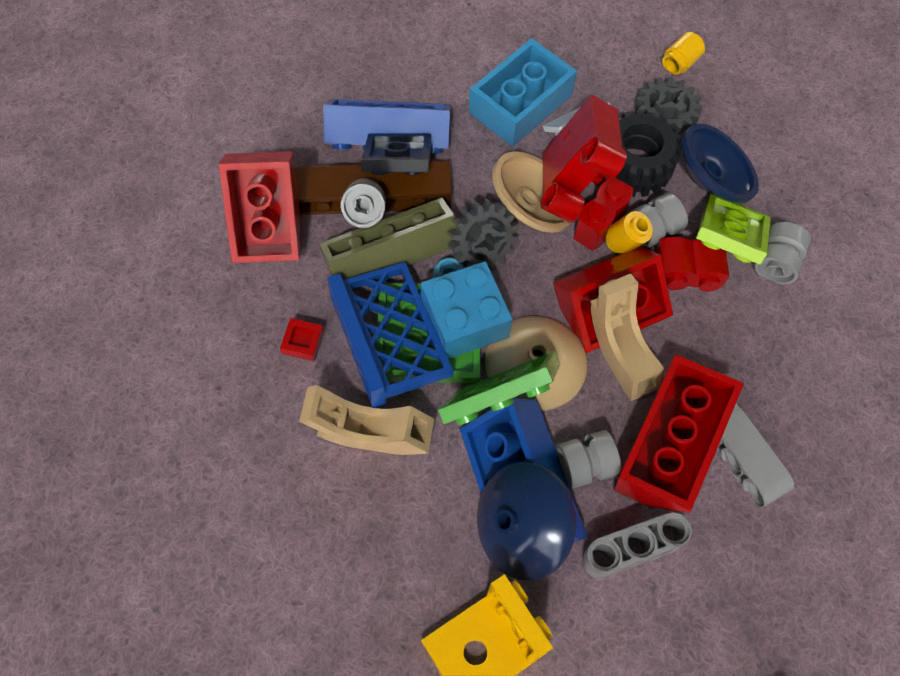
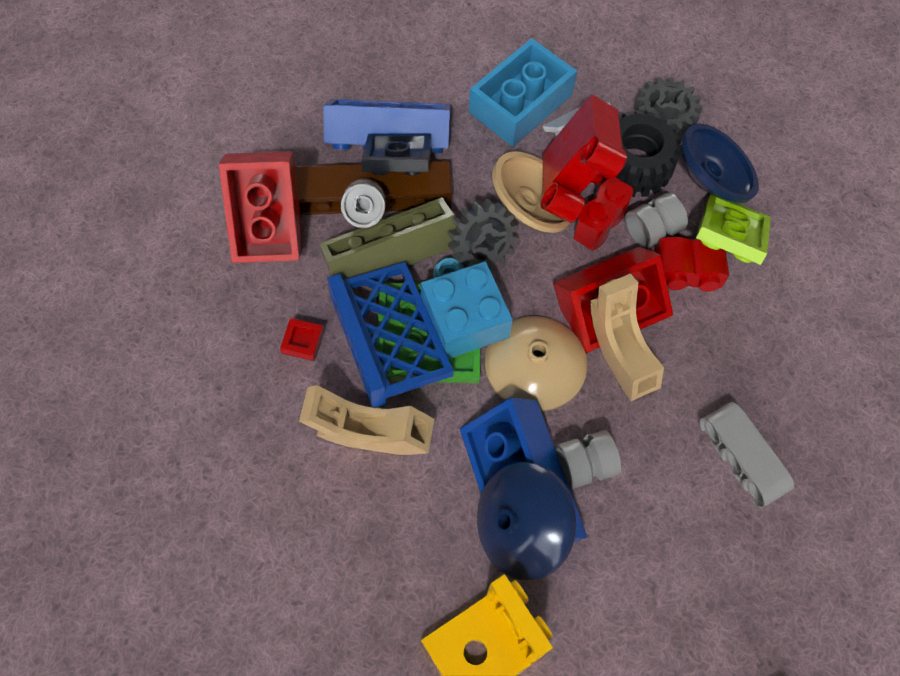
bright green plate [438,351,560,425] -> none
light grey beam [582,512,692,579] -> none
yellow brick [605,211,653,254] -> none
red slope [614,354,744,513] -> none
yellow brick [662,32,705,75] -> none
light grey wheel [755,222,811,285] -> none

